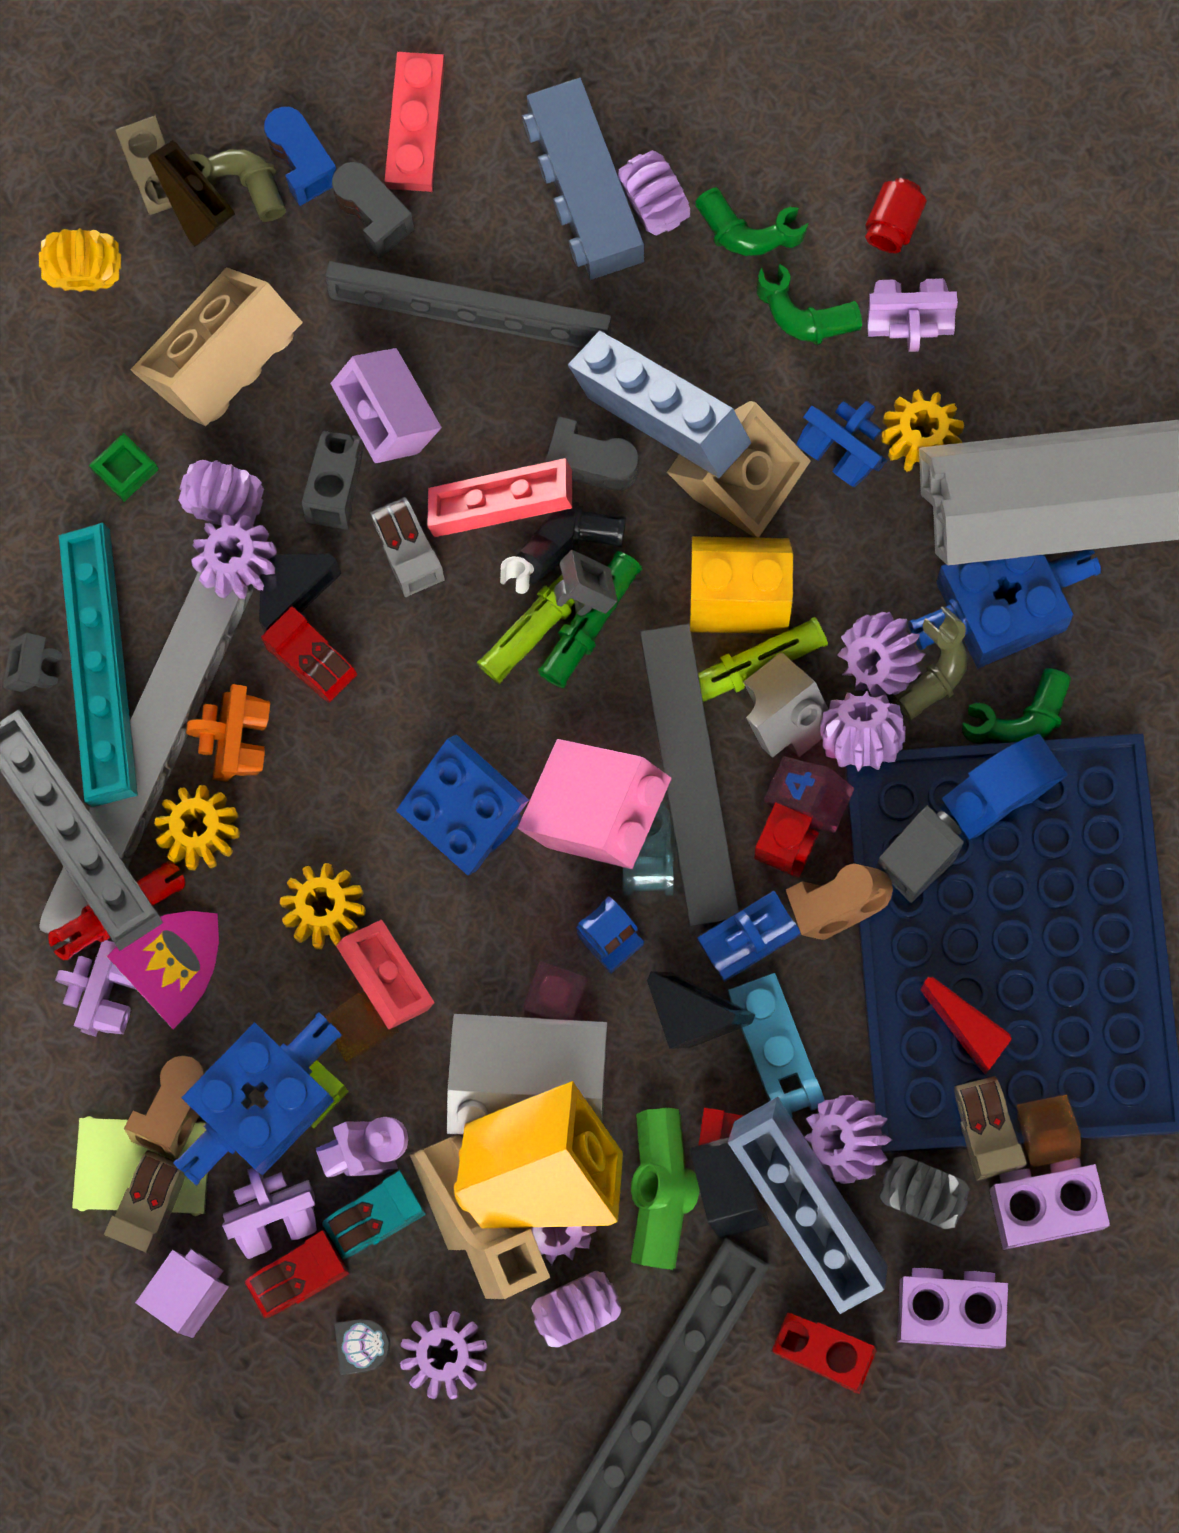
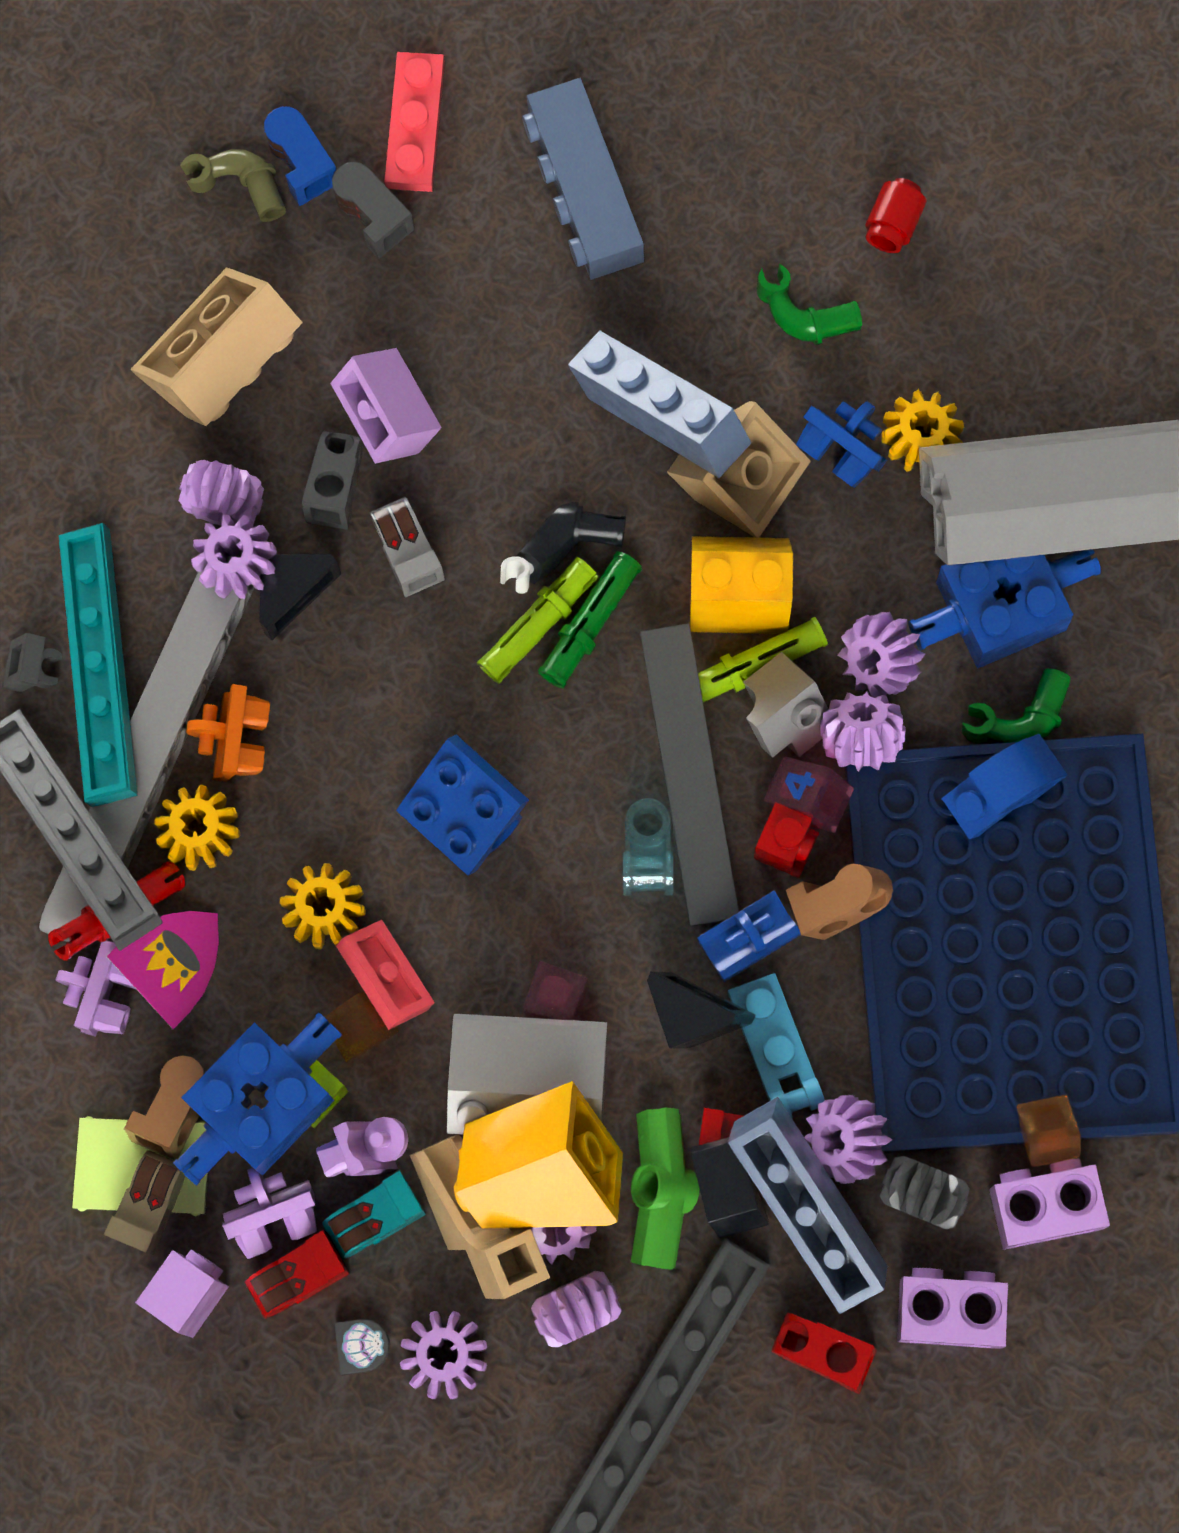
yellow gear [39,228,121,292] -> none
green tile [89,433,159,502] -> none
dark tan leg [116,115,172,216] -> none
dark brown slope [148,140,235,247] -> none
red leg [261,606,358,703] -> none
dark grey tile [325,261,611,348] -> none
coral plate [427,458,572,538] -> none
bright pink brick [518,739,672,869] -> none
dark grey leg [546,416,638,491] -> none
dark grey tile [554,550,618,616] -> none
blue leg [576,896,644,974] -> none
lavender gear [618,150,690,236] -> none
green piece [695,187,809,257] -> none
lavender hips [867,278,958,352] -> none
dark grey slope [876,805,964,903] -> none
olive piece [892,607,967,721] -> none
red slope [920,977,1012,1074] -> none
dark tan leg [954,1076,1027,1181] -> none

